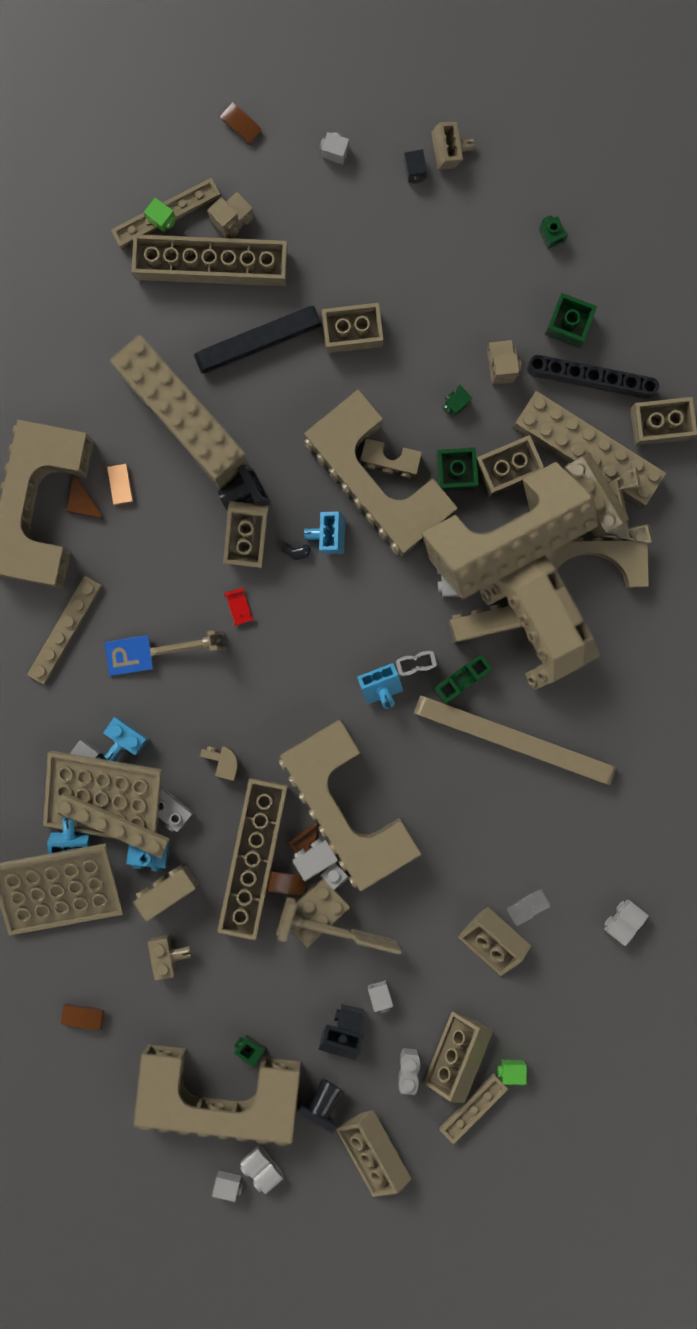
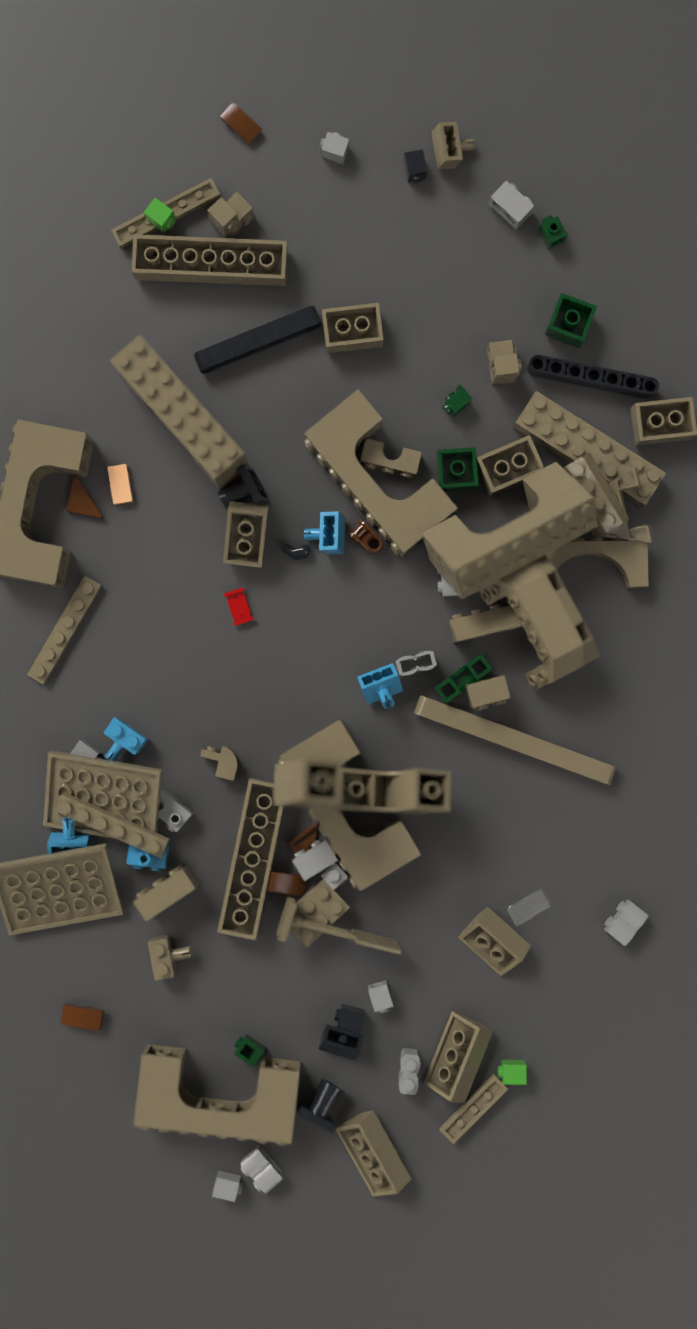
piece [104,630,227,676] -> none
none -> dark tan arch [273,758,451,815]
none -> reddish brown piece [347,519,383,555]
none -> dark tan brick [465,675,511,711]
none -> light grey brick [489,181,534,229]

